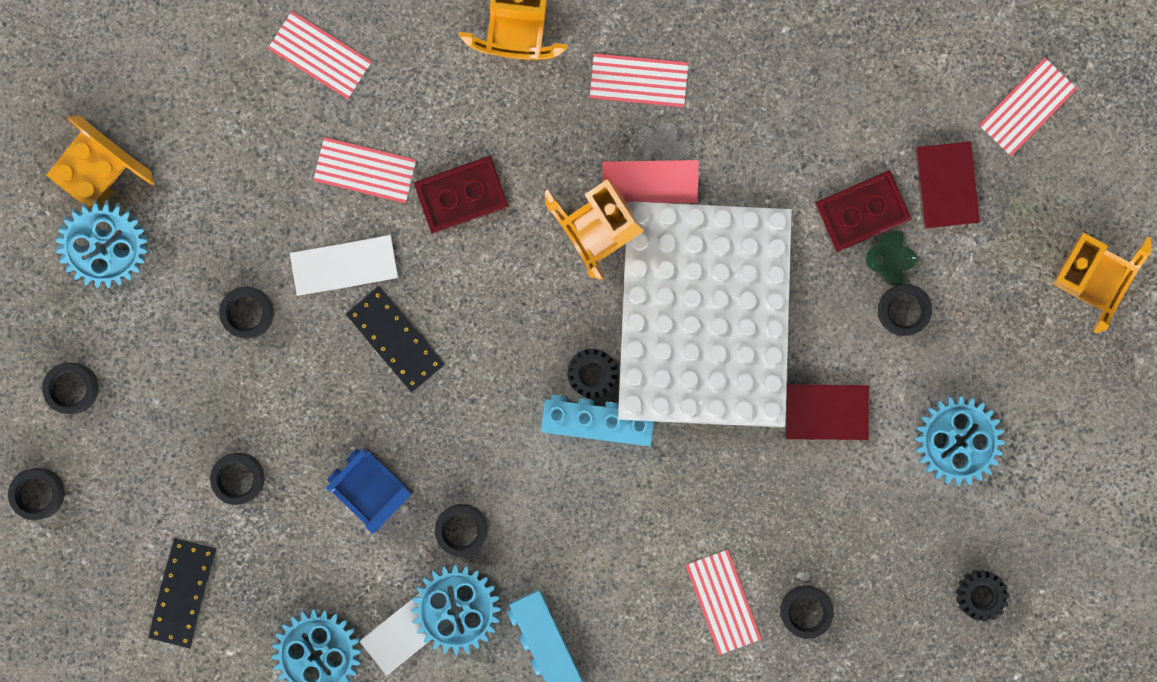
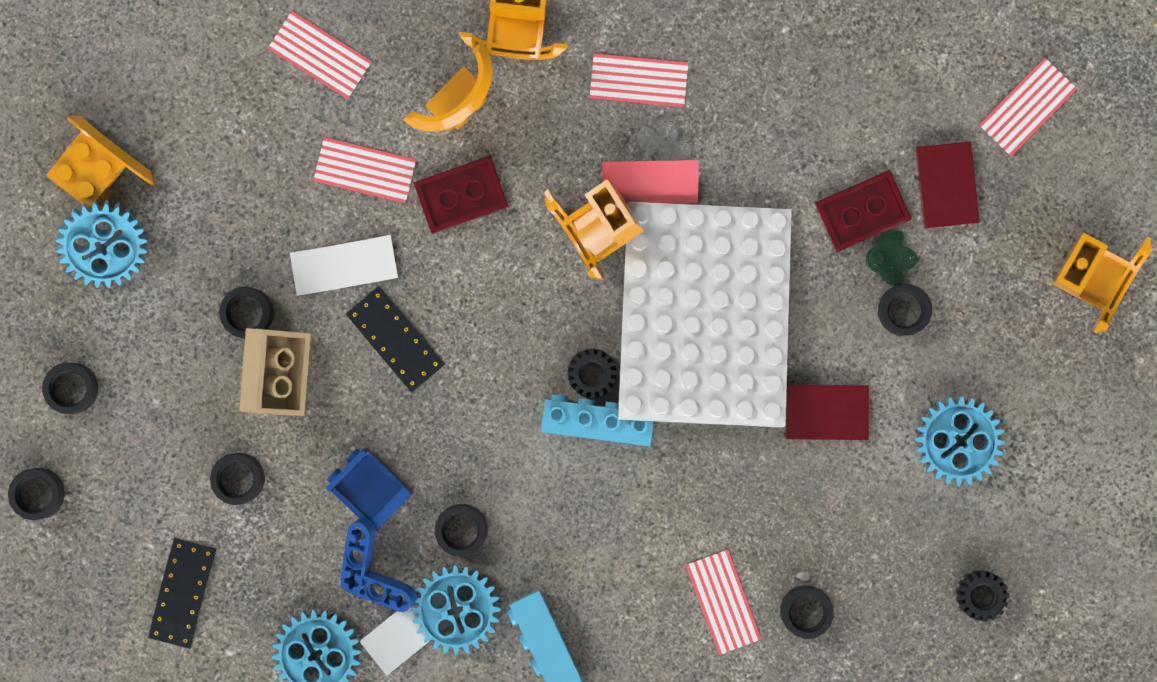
none -> tan brick [239,328,311,416]
none -> blue beam [340,517,417,612]
none -> light orange piece [403,42,493,132]

